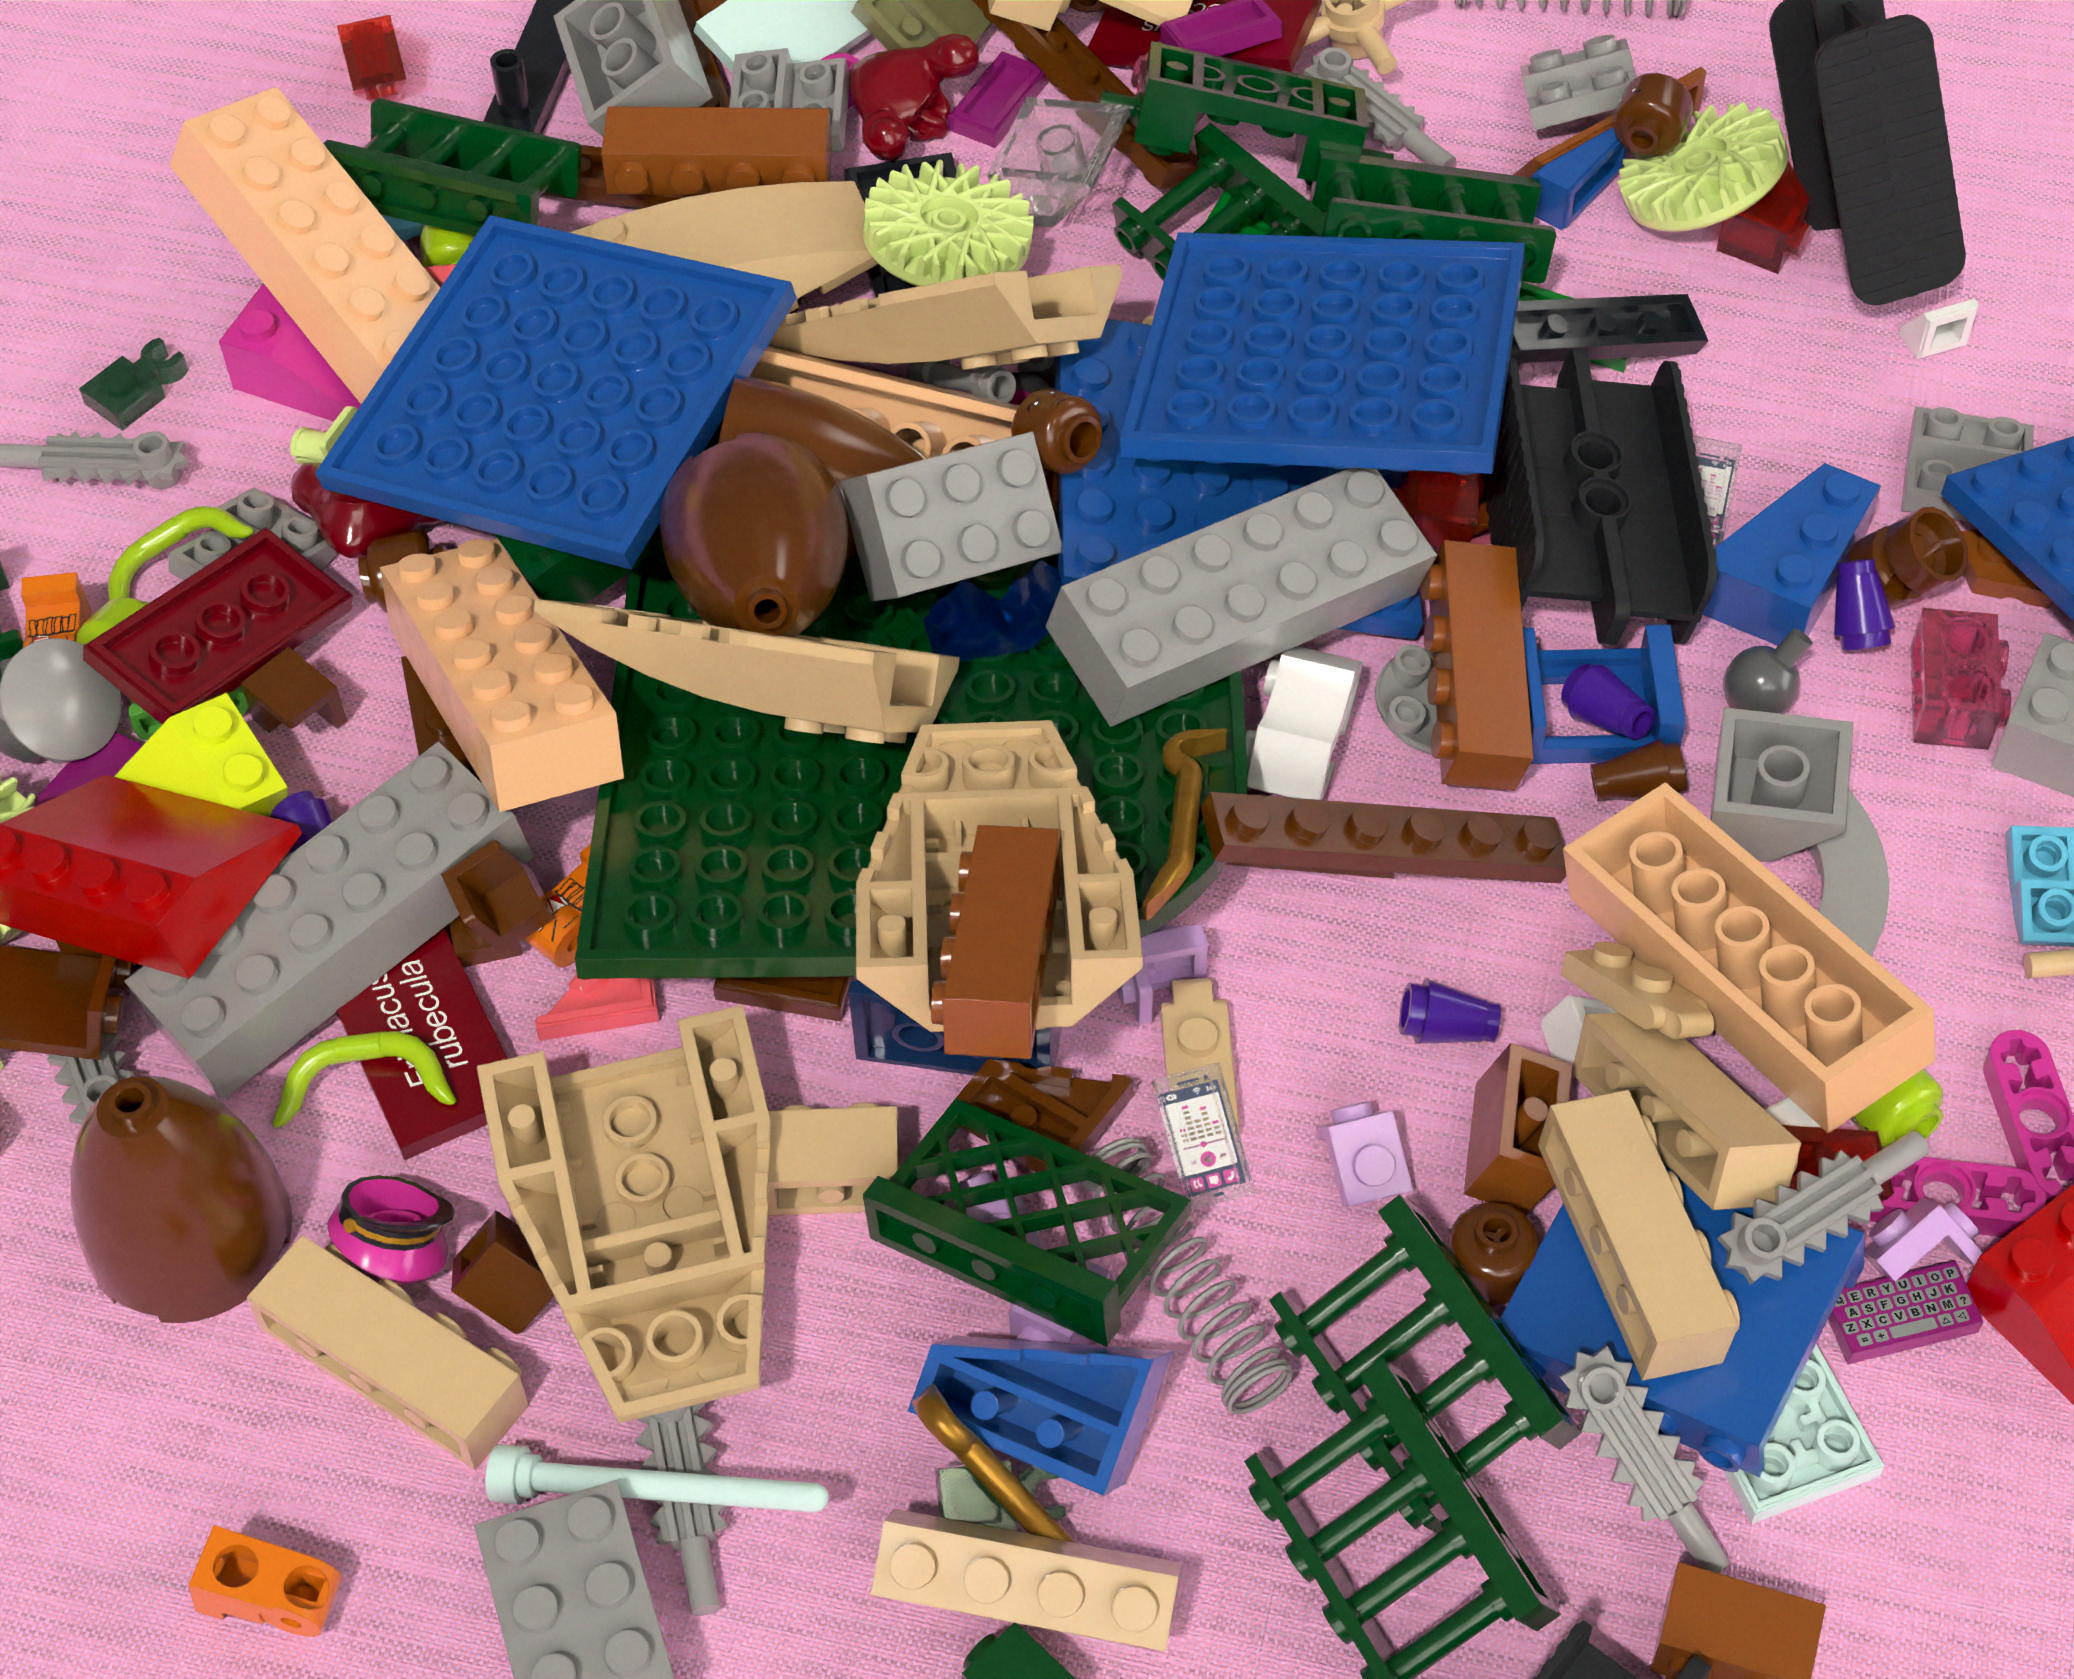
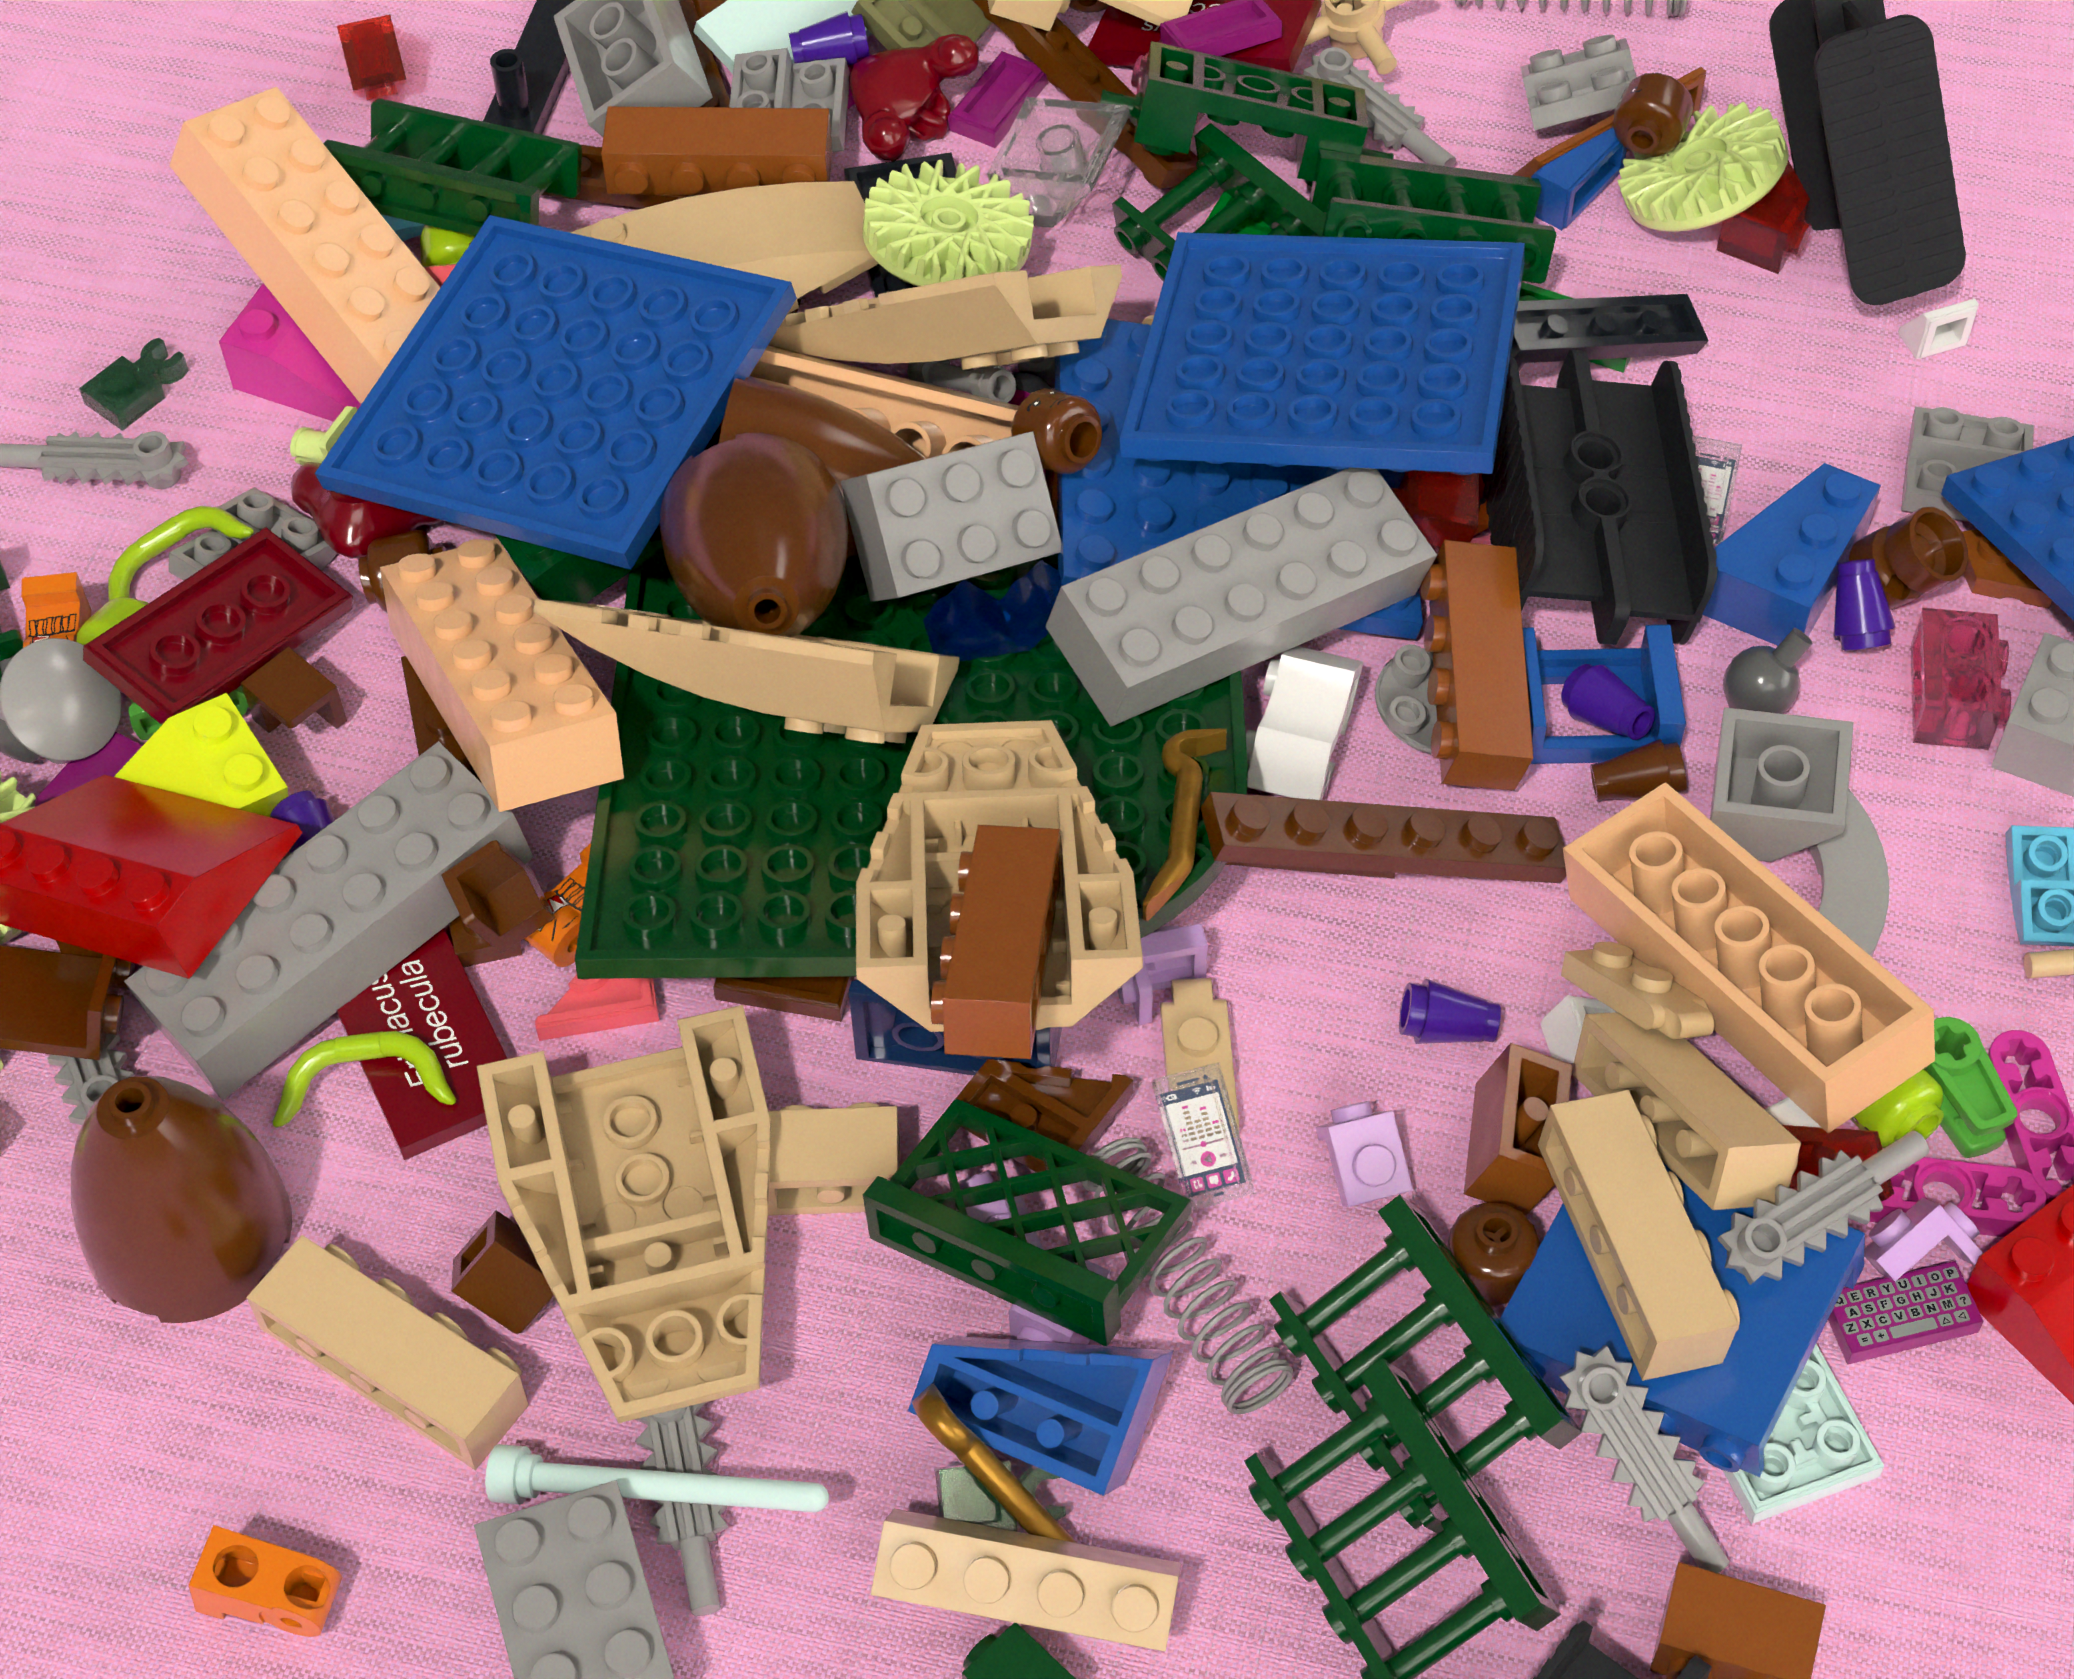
dark pink piece [327,1175,456,1284] -> none
none -> dark purple cone [789,11,870,65]
none -> bright green piece [1924,1017,2018,1158]

